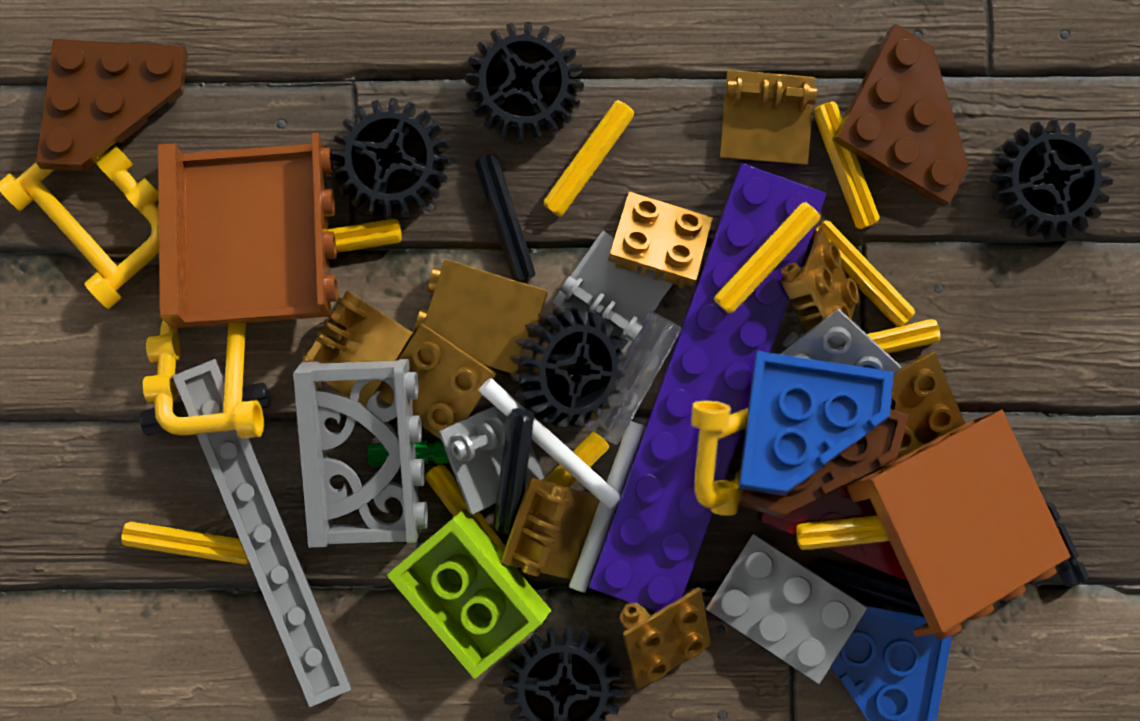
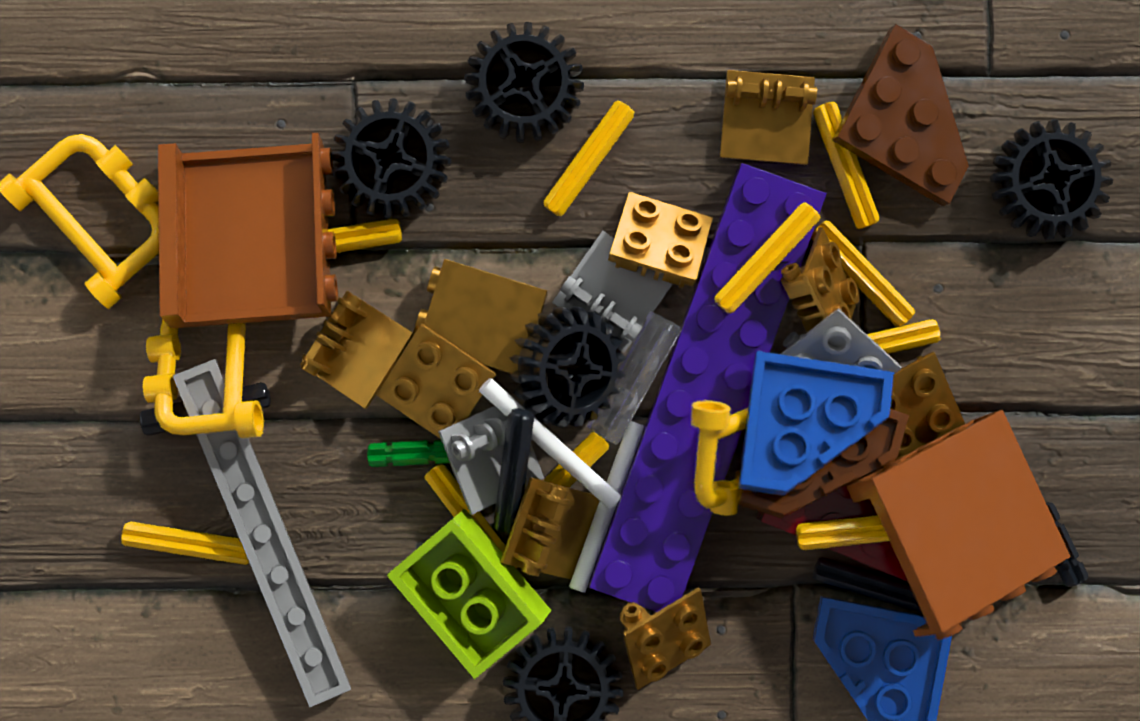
reddish brown plate [36,39,188,172] -> none
light grey fence [293,359,428,548] -> none
black axle [475,154,535,282] -> none
light grey plate [706,534,869,684] -> none

